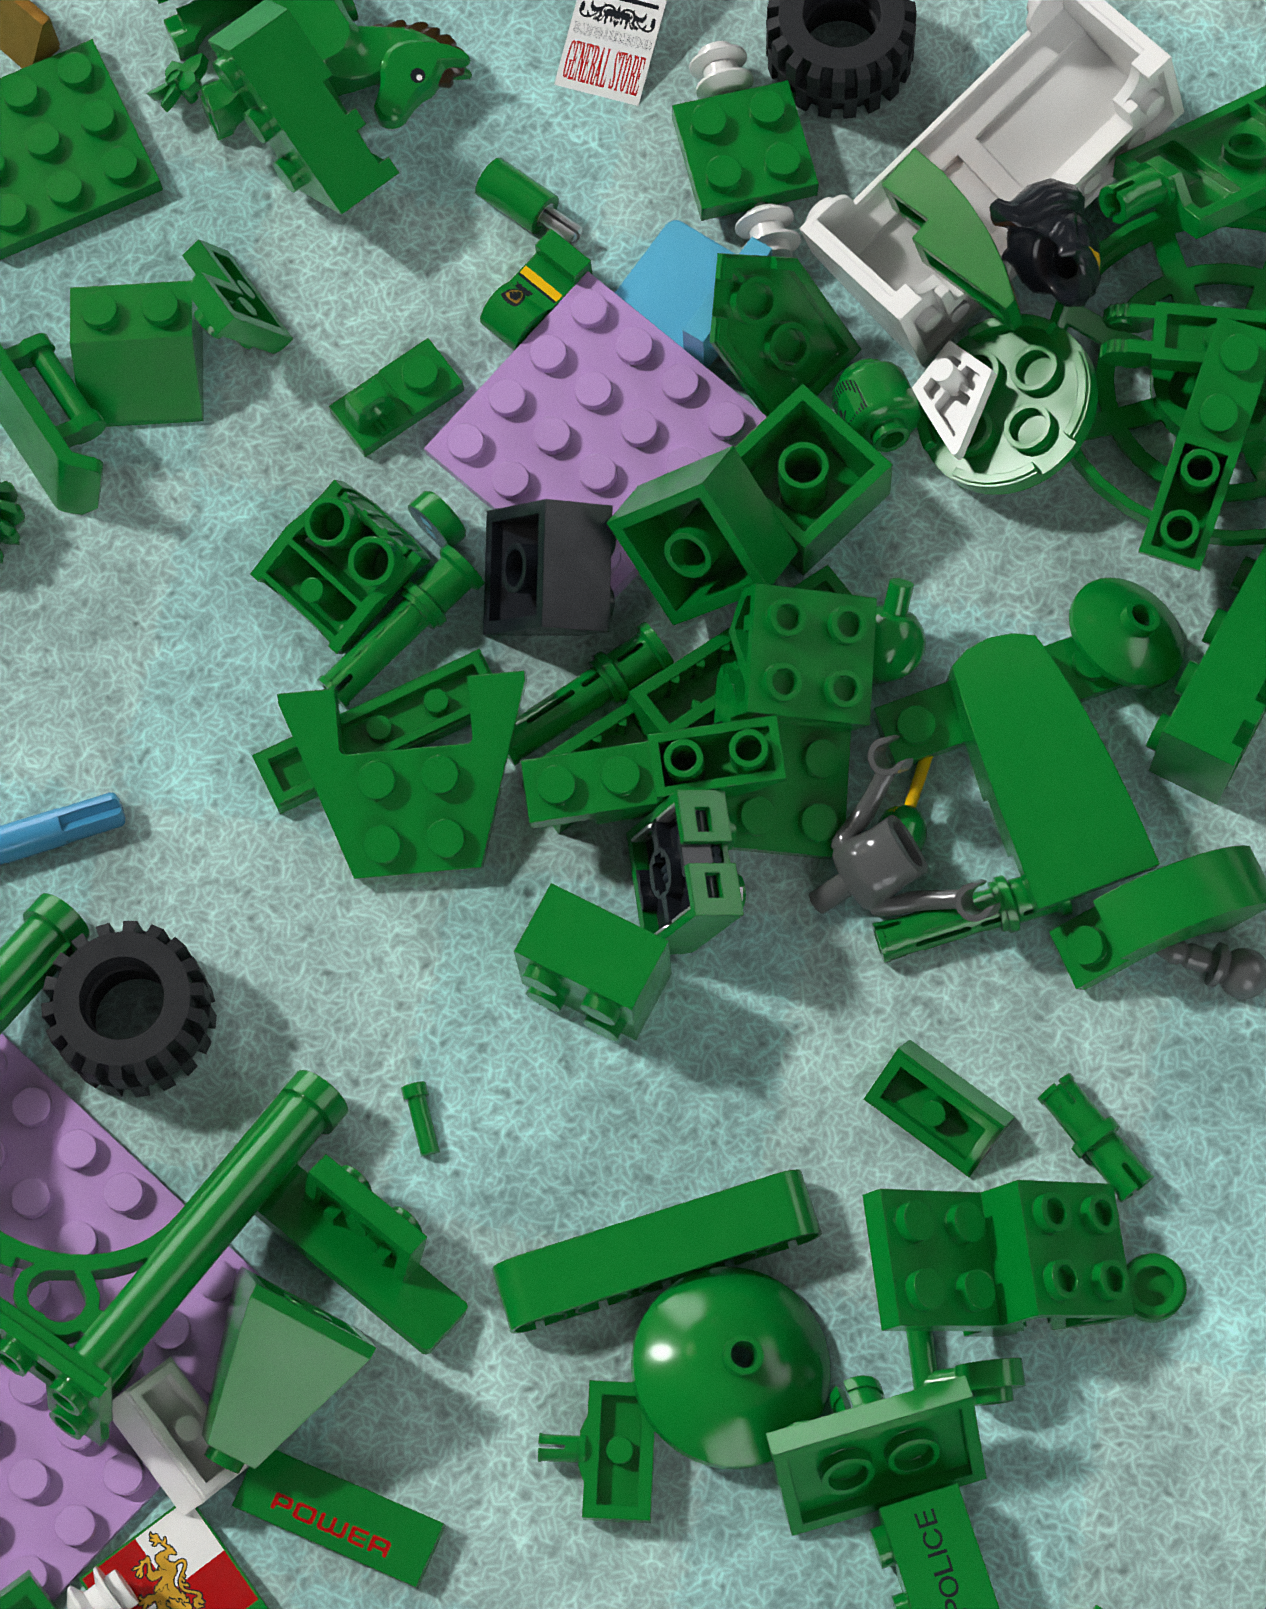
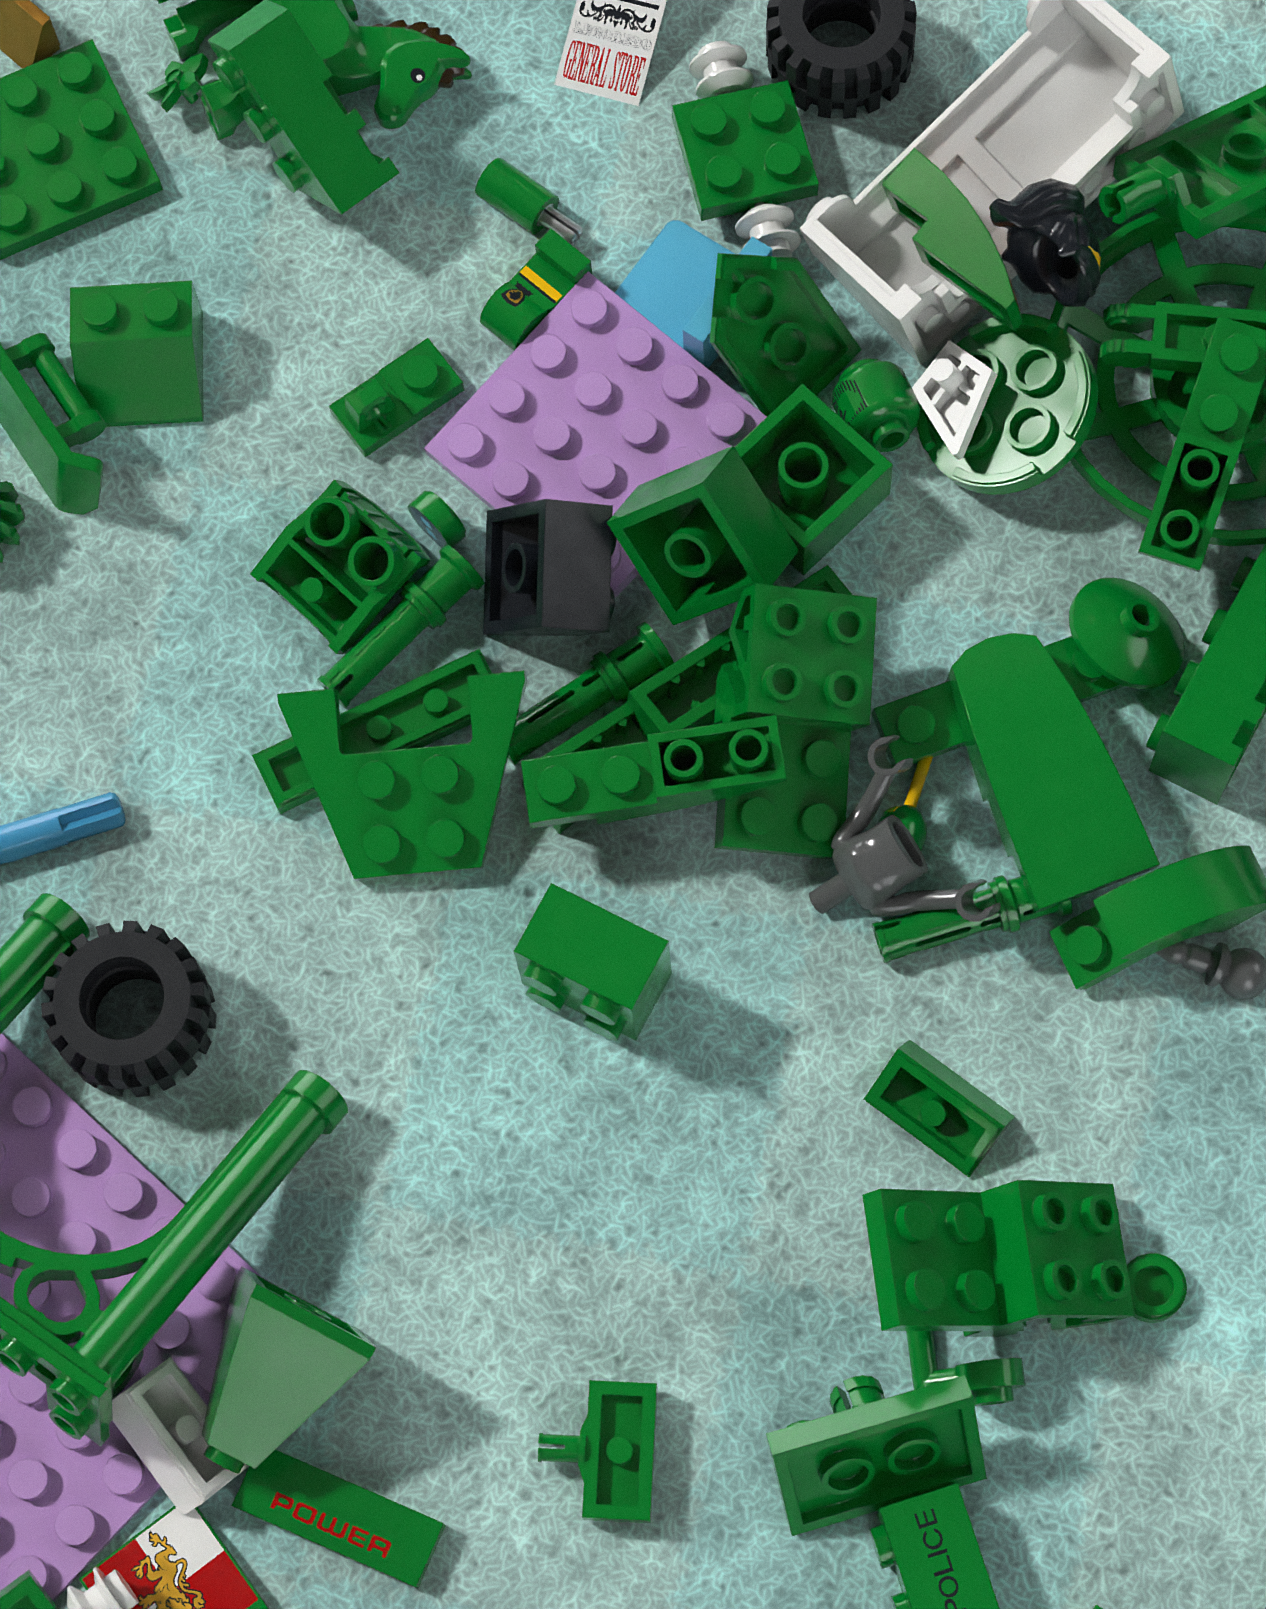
green plate [182,239,293,354] -> none
green bracket [255,1154,468,1355] -> none
green piece [401,1081,440,1157] -> none
green beam [492,1169,822,1334] -> none
green piece [626,790,746,954] -> none
green dish [631,1266,831,1469] -> none
green piece [872,578,926,684] -> none
green pin [1038,1073,1154,1203] -> none

